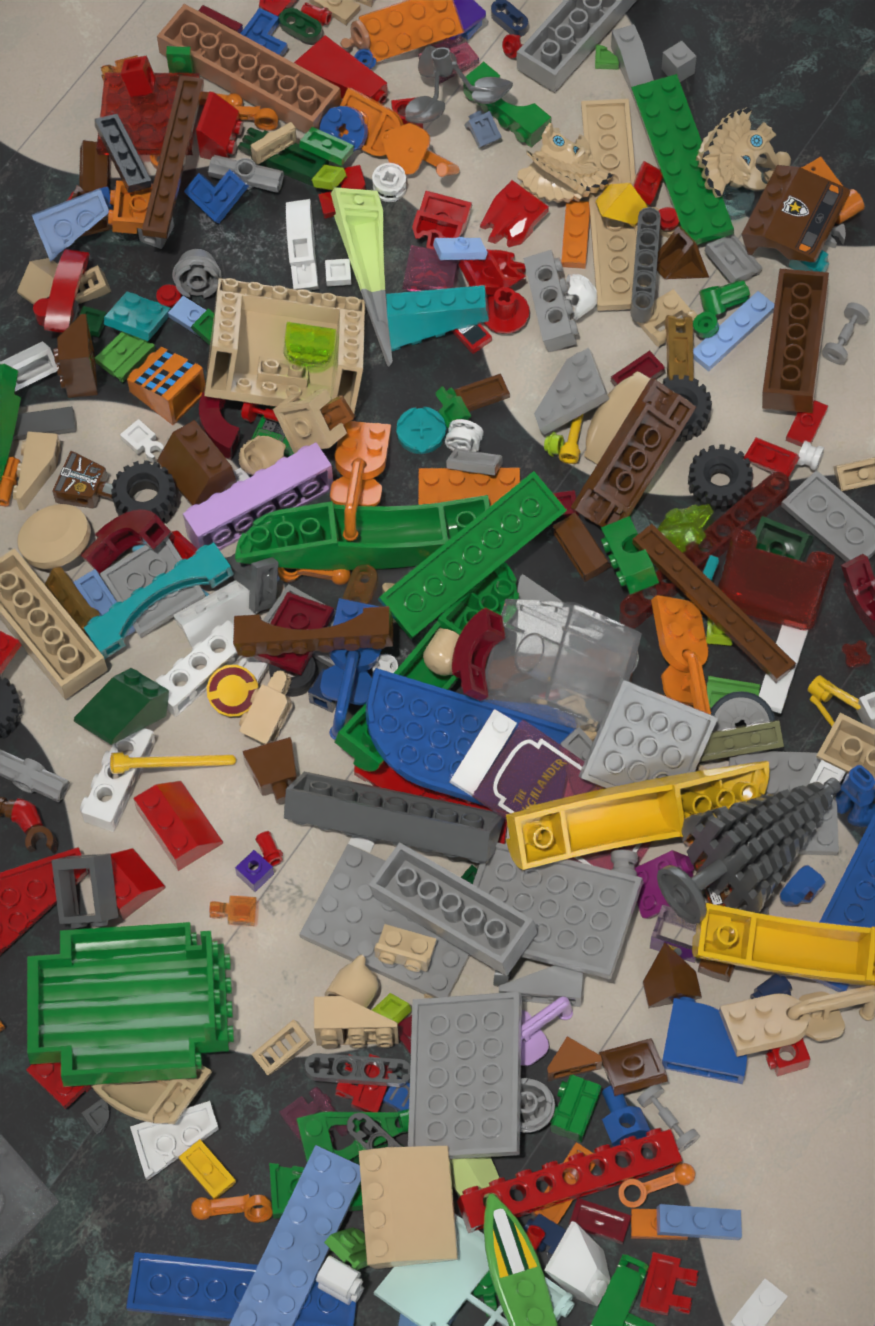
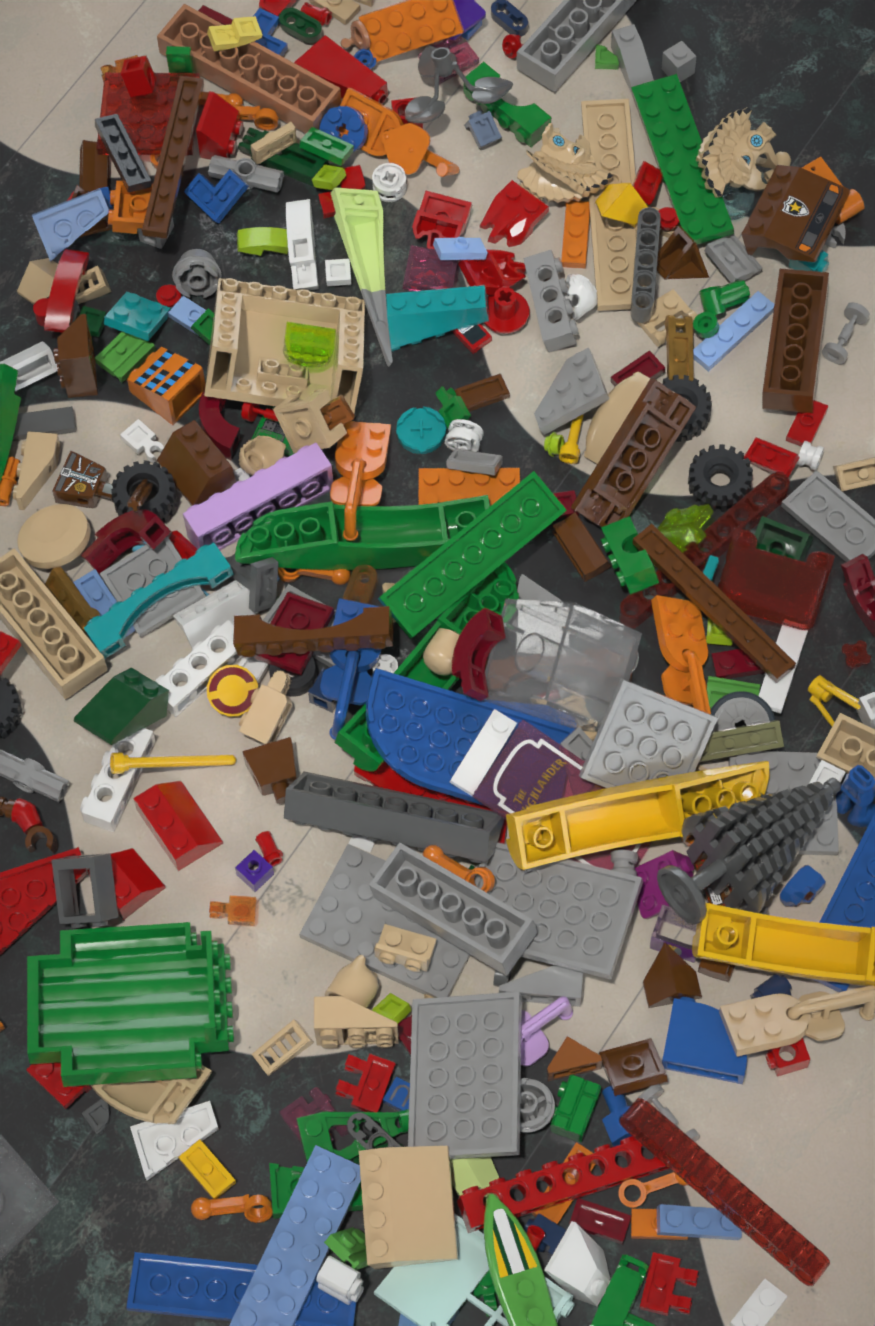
dark grey beam [304,1053,410,1087] -> none
none -> reddish brown axle [127,479,153,511]
none -> light yellow slope [207,16,262,51]
none -> lime slope [237,227,288,256]
none -> orange piece [422,845,495,893]
none -> clear red beam [619,1098,830,1287]
none -> dark red plate [711,649,765,679]

